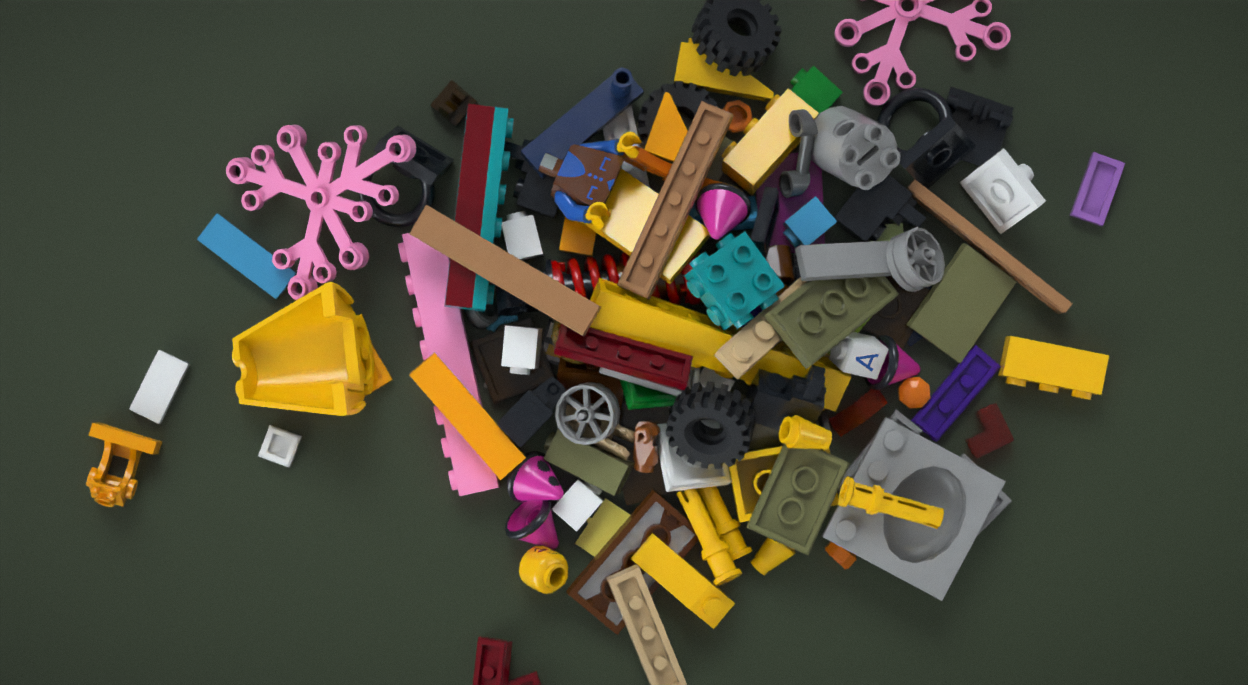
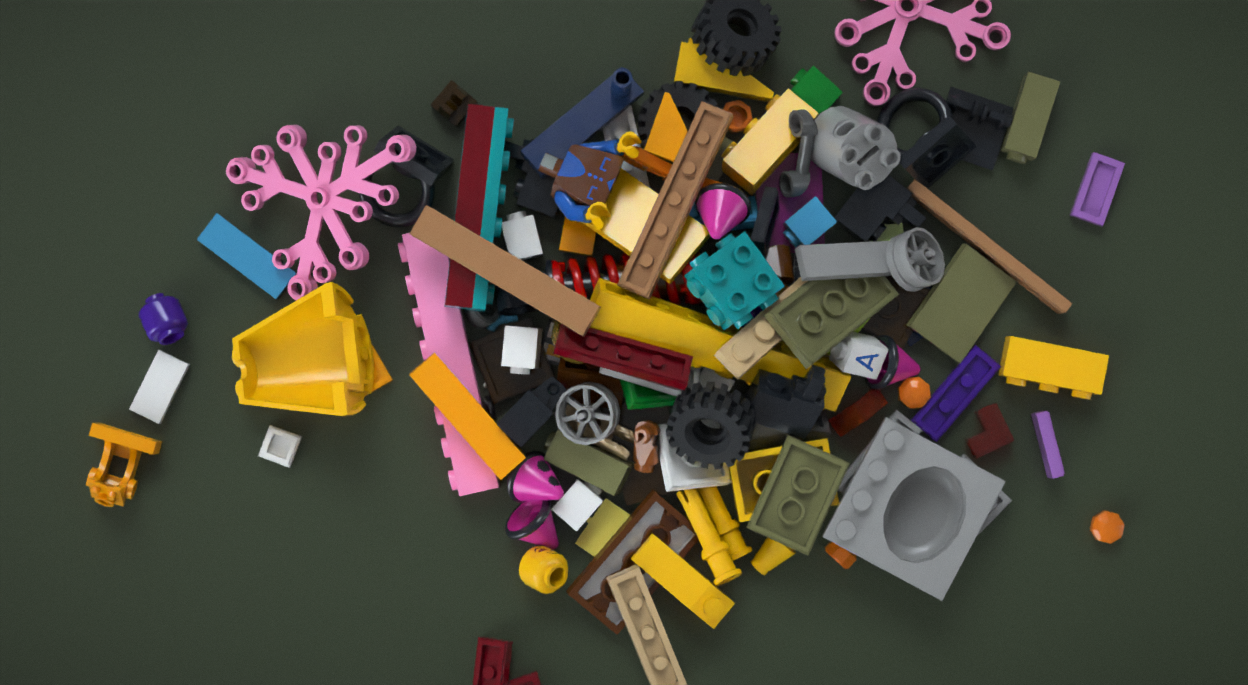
yellow cone [779,415,832,450] -> none
yellow pin [838,476,944,529] -> none
white tile [959,148,1046,234] -> none
none -> dark purple head [139,293,188,345]
none -> black leg [482,396,496,422]
none -> olive brick [1000,72,1060,164]
none -> medium lavender tile [1031,411,1065,479]
none -> orange tile [1090,510,1125,544]

